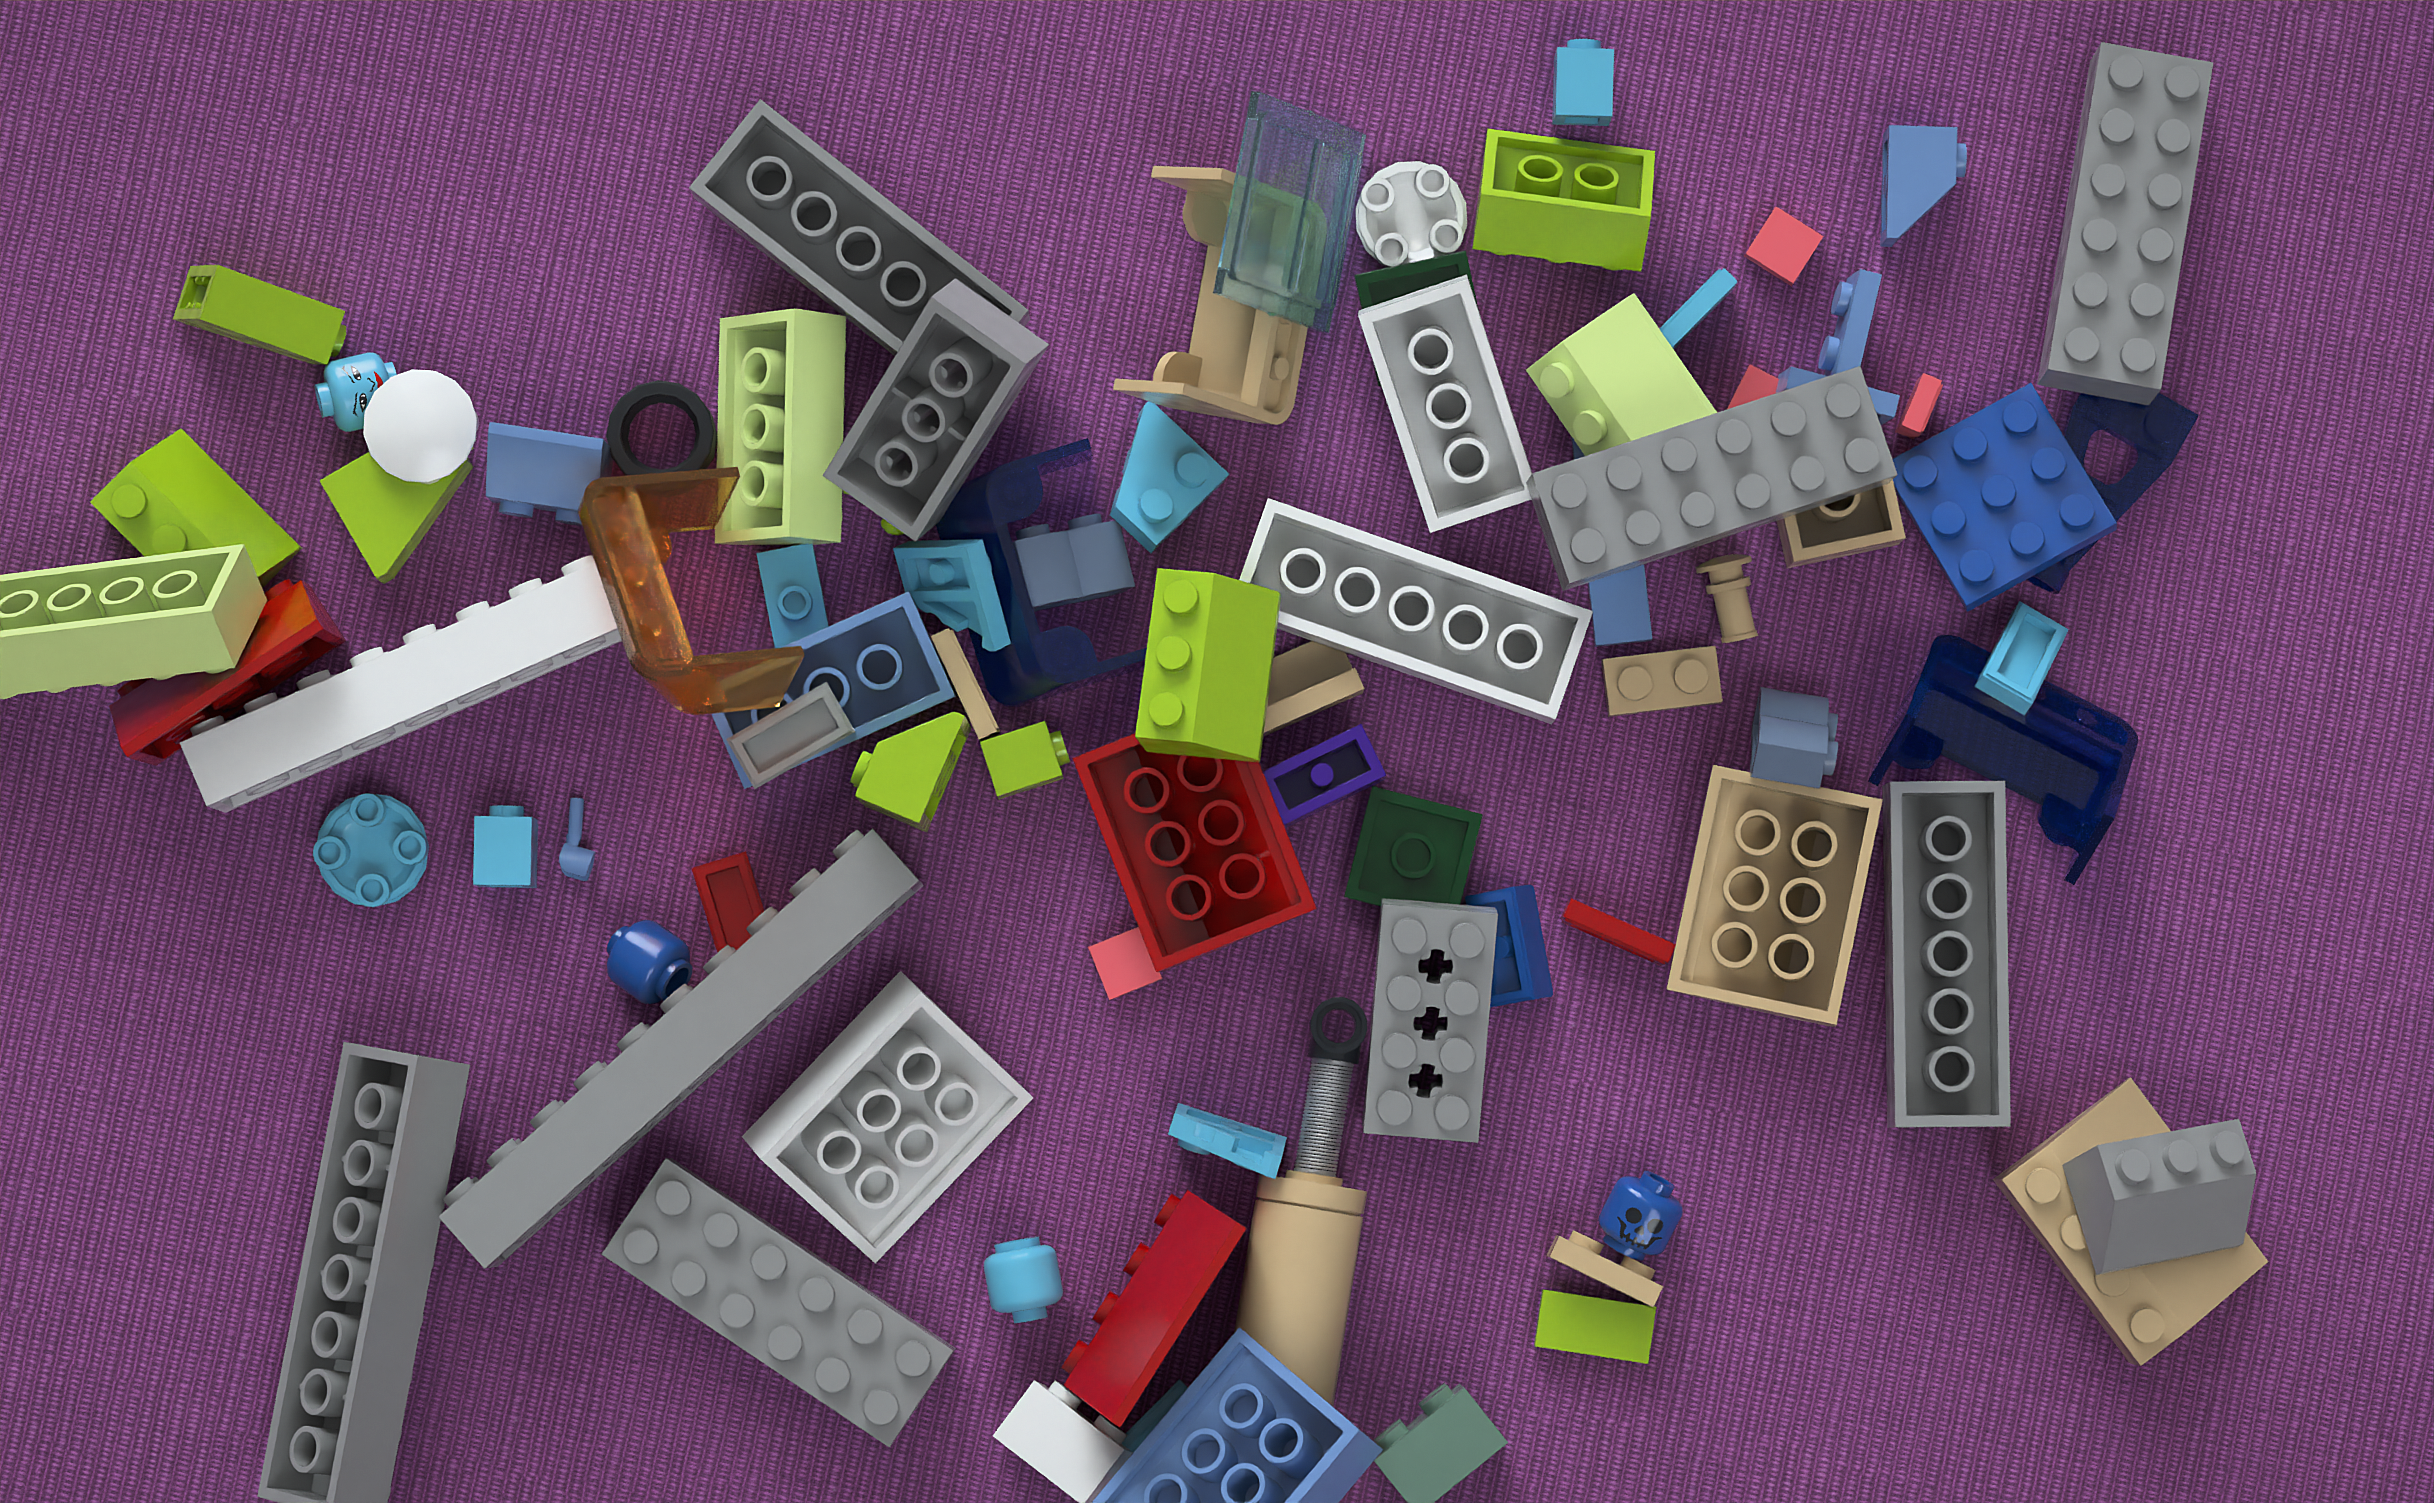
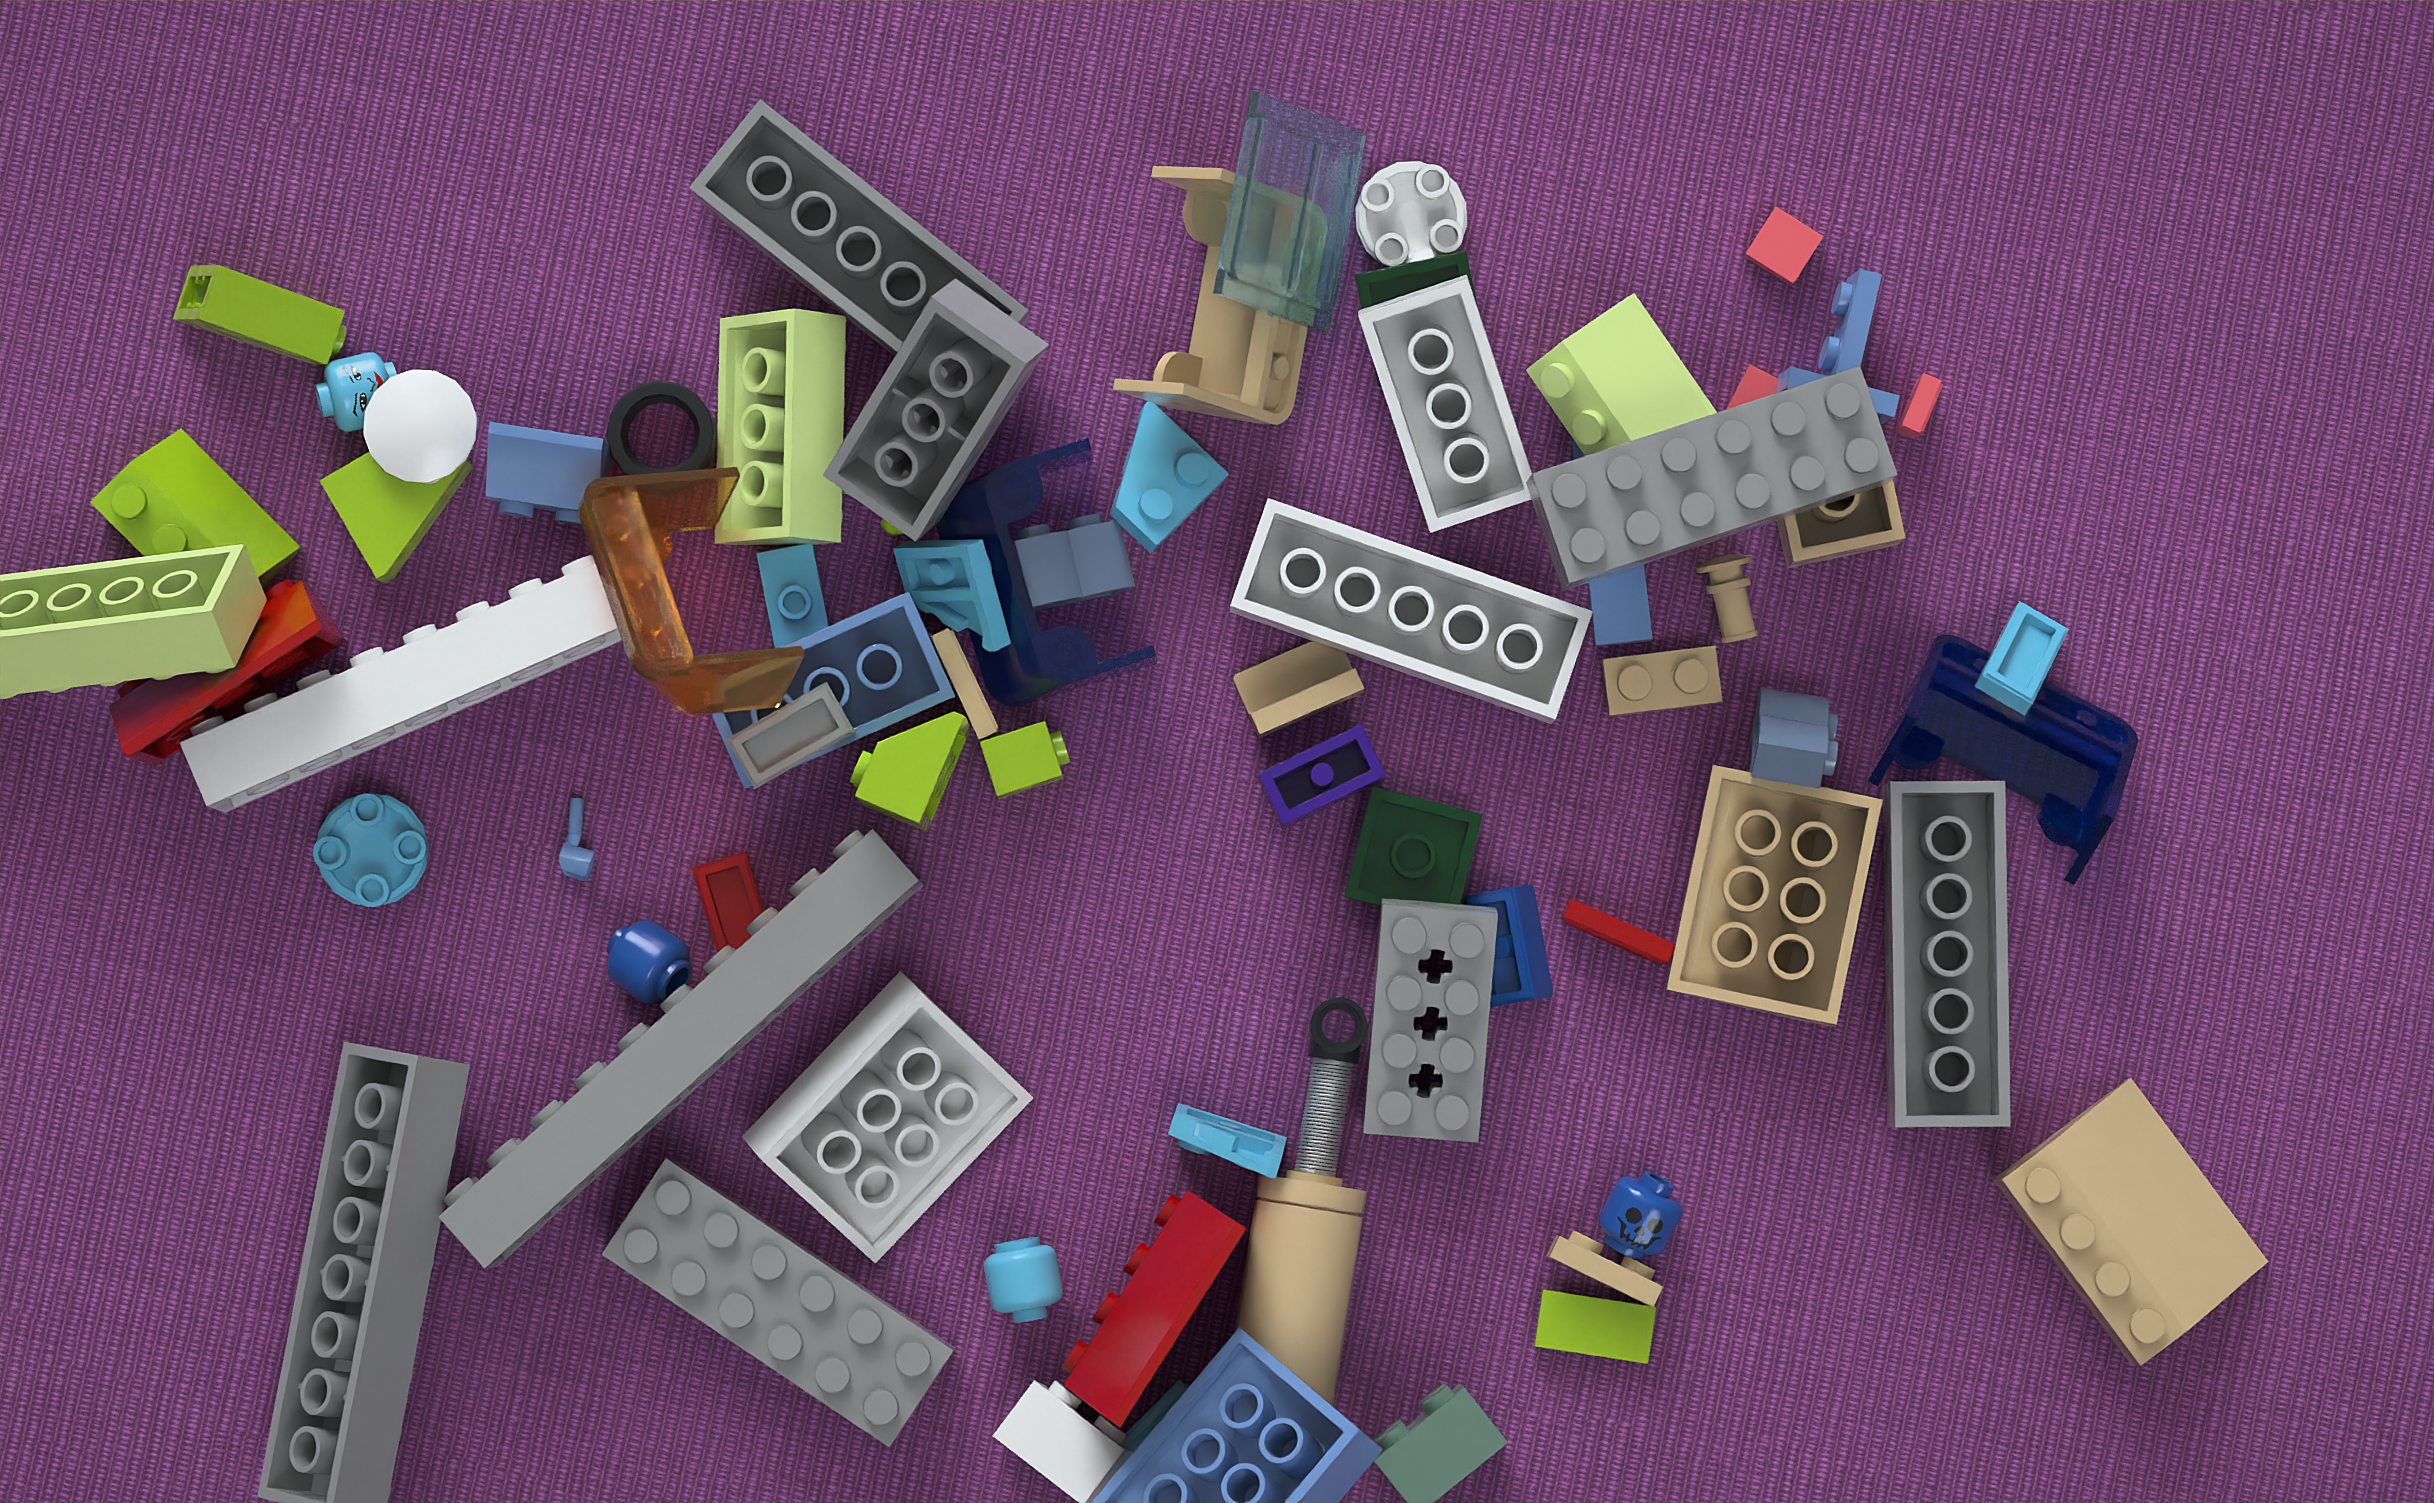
medium azure brick [473,805,538,888] -> none
red slope [1072,733,1317,972] -> none
coral tile [1088,927,1162,1000] -> none
lime slope [1135,568,1281,762] -> none
lime slope [1472,129,1655,272] -> none
medium azure brick [1552,39,1614,126] -> none
medium azure tile [1659,268,1738,349] -> none
medium blue slope [1880,125,1967,247] -> none
blue plate [1893,383,2117,612] -> none
clear blue plate [2026,393,2199,594] -> none
light grey brick [2037,42,2213,405] -> none
light grey slope [2062,1119,2256,1275] -> none

